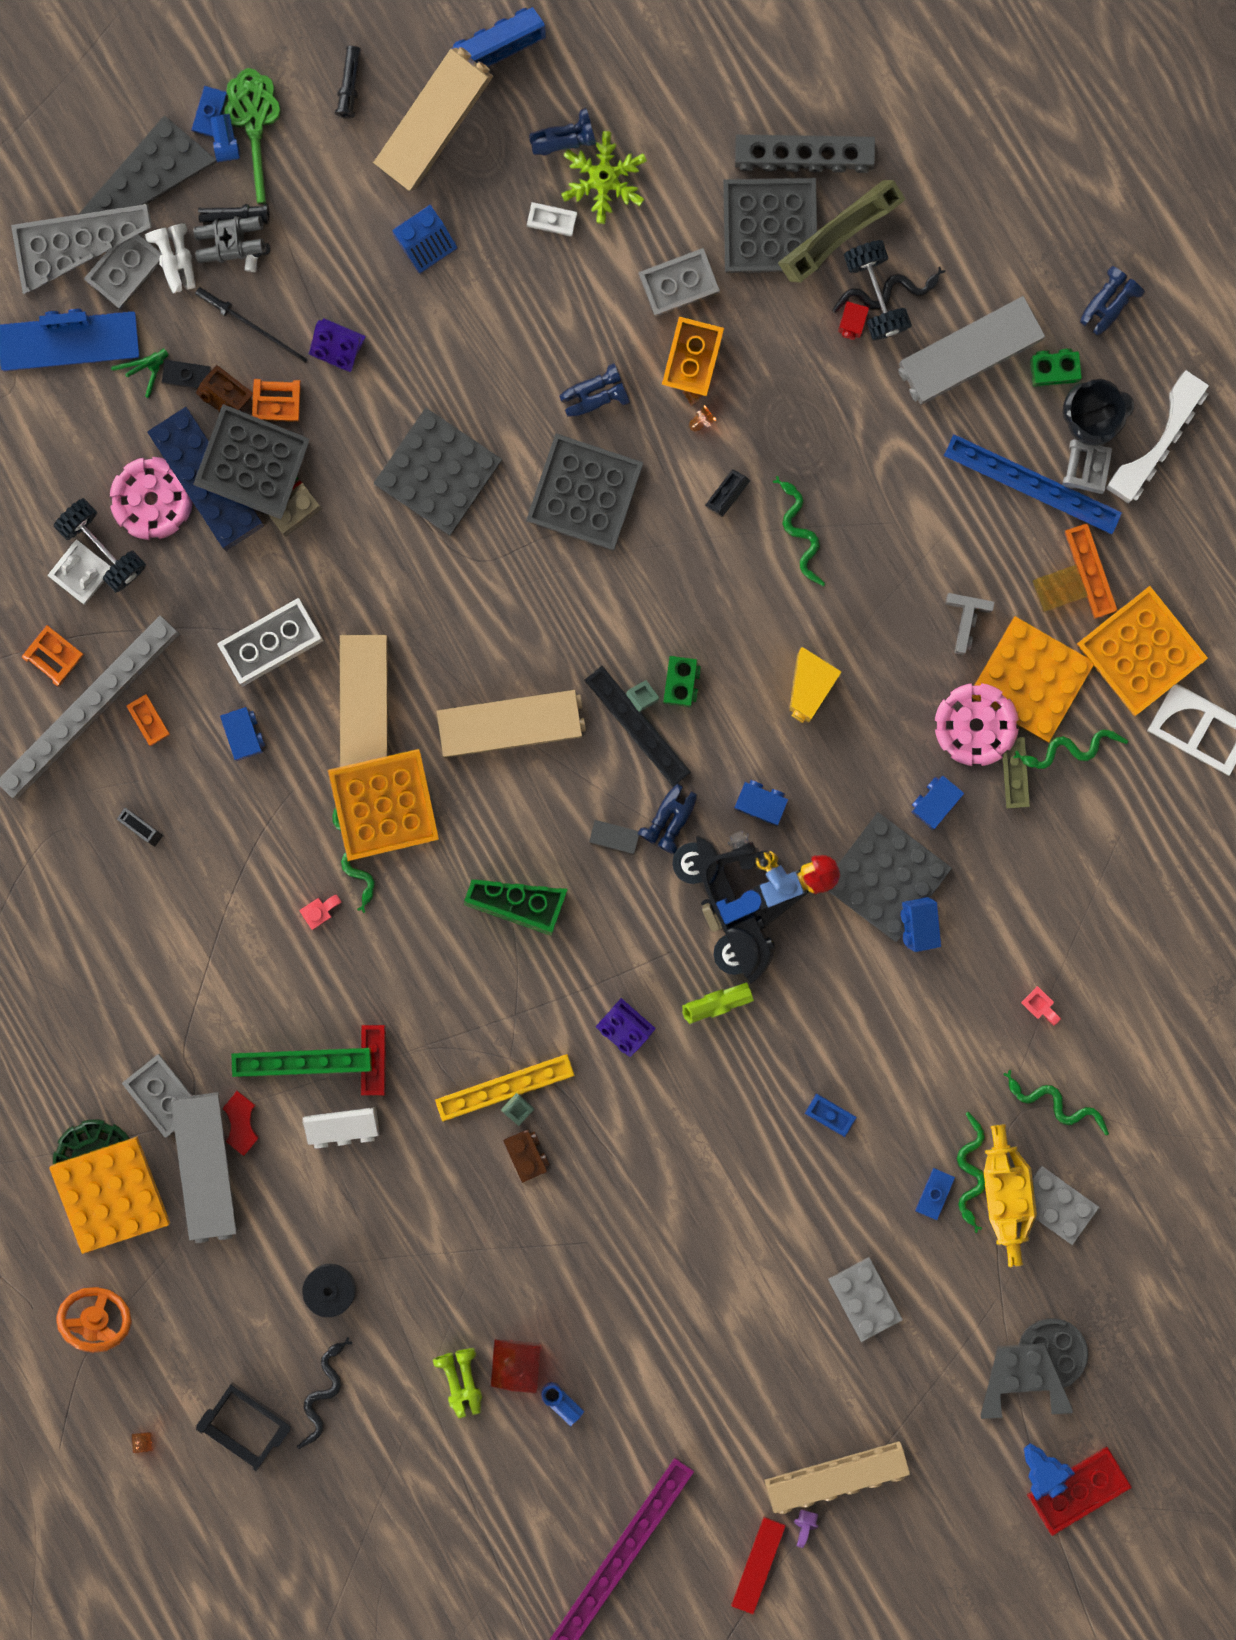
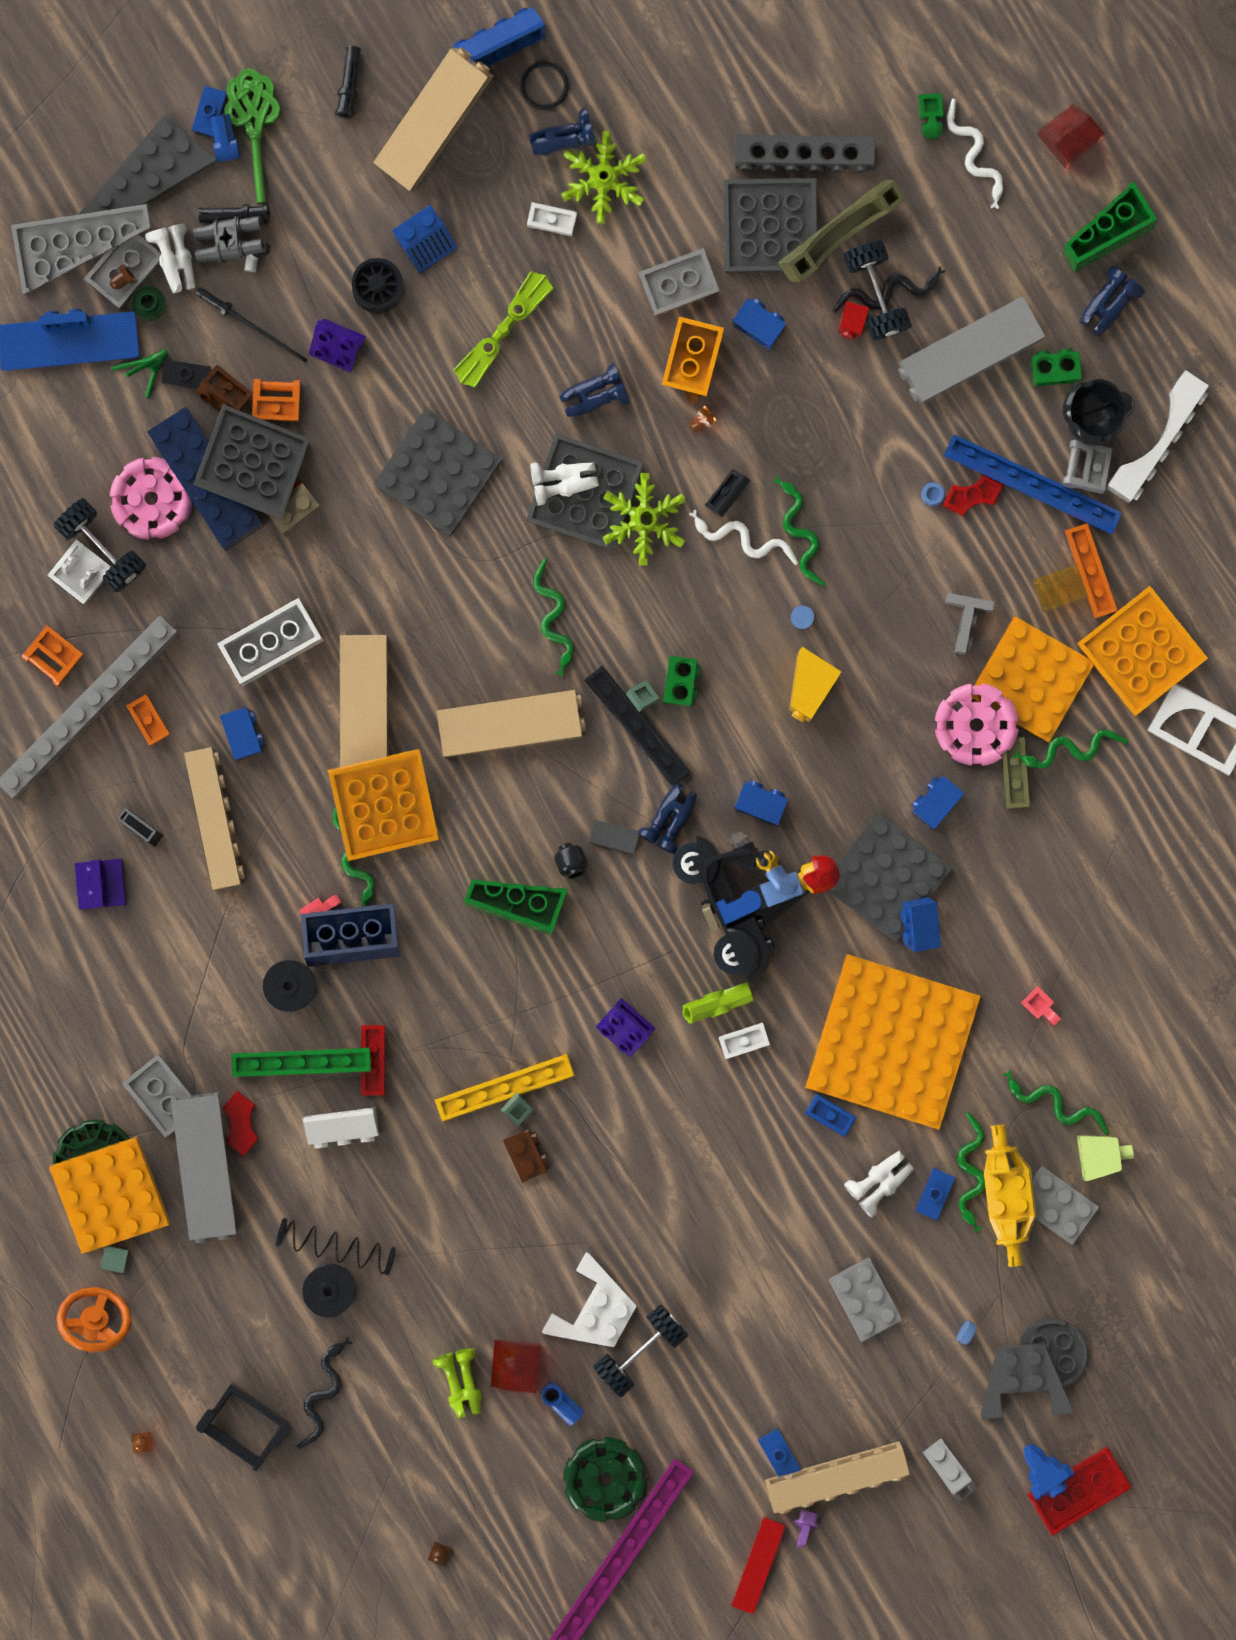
none -> dark purple bracket [75,859,126,910]
none -> sand green tile [100,1245,129,1273]
none -> reddish brown piece [110,265,138,290]
none -> dark green plate [132,286,166,321]
none -> tan brick [184,747,245,890]
none -> black wheel [263,960,316,1012]
none -> black piece [275,1217,396,1276]
none -> dark blue slope [301,903,400,967]
none -> black wheel [352,258,403,313]
none -> reddish brown piece [428,1542,452,1566]
none -> lime piece [453,271,554,388]
none -> black tyre [520,62,569,110]
none -> white piece [530,462,599,506]
none -> green animal [533,558,574,677]
none -> white wing [542,1252,637,1347]
none -> black head [554,843,588,879]
none -> dark green plate [563,1437,648,1522]
none -> black axle [593,1304,689,1398]
none -> lime piece [602,473,686,566]
none -> white animal [689,510,798,565]
none -> white plate [718,1023,770,1059]
none -> blue brick [732,298,786,351]
none -> blue plate [758,1428,801,1477]
none -> medium blue tile [791,606,814,629]
none -> light orange plate [805,954,981,1130]
none -> white piece [844,1151,914,1218]
none -> green plate [918,93,943,139]
none -> medium blue tile [921,482,945,506]
none -> light grey bracket [923,1439,978,1502]
none -> red tile [942,474,1004,516]
none -> white animal [947,99,1003,209]
none -> medium blue tile [957,1320,977,1345]
none -> clear red slope [1037,104,1105,169]
none -> green wedge [1063,181,1157,273]
none -> yellowish green torso [1077,1135,1134,1181]

